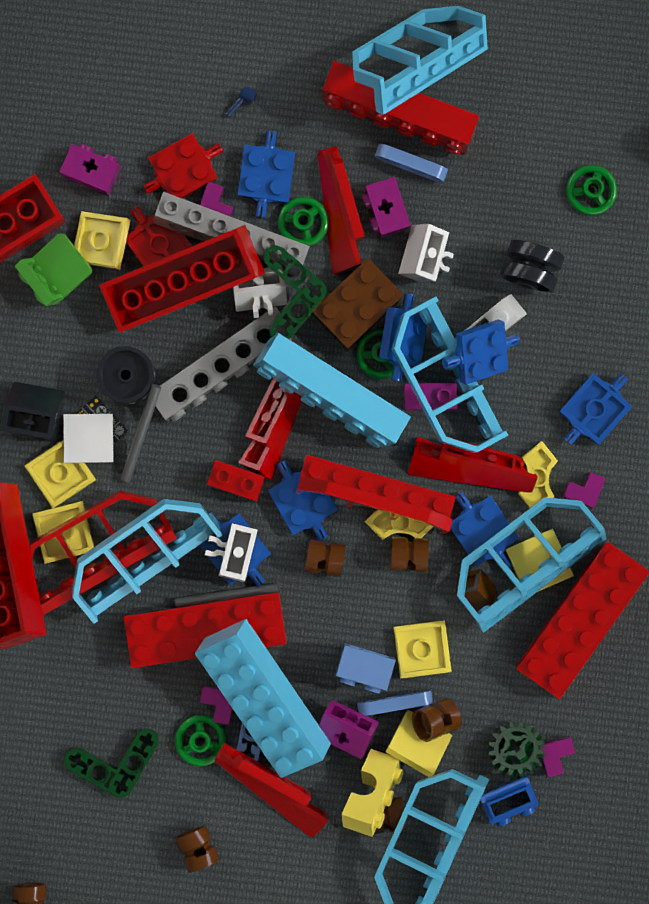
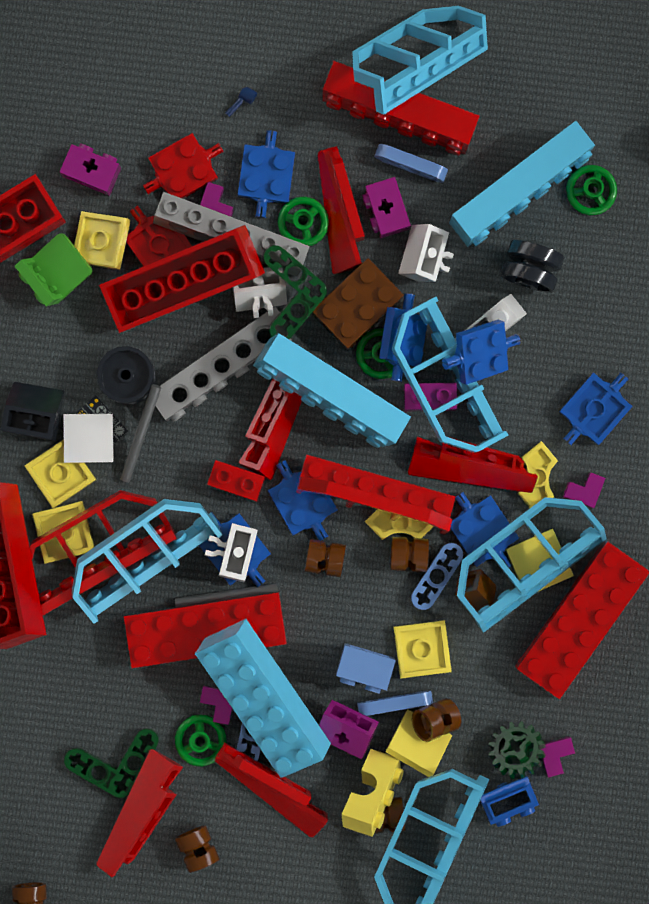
none -> red wedge [97,749,183,877]
none -> medium blue beam [411,543,463,610]
none -> medium azure brick [449,121,595,247]

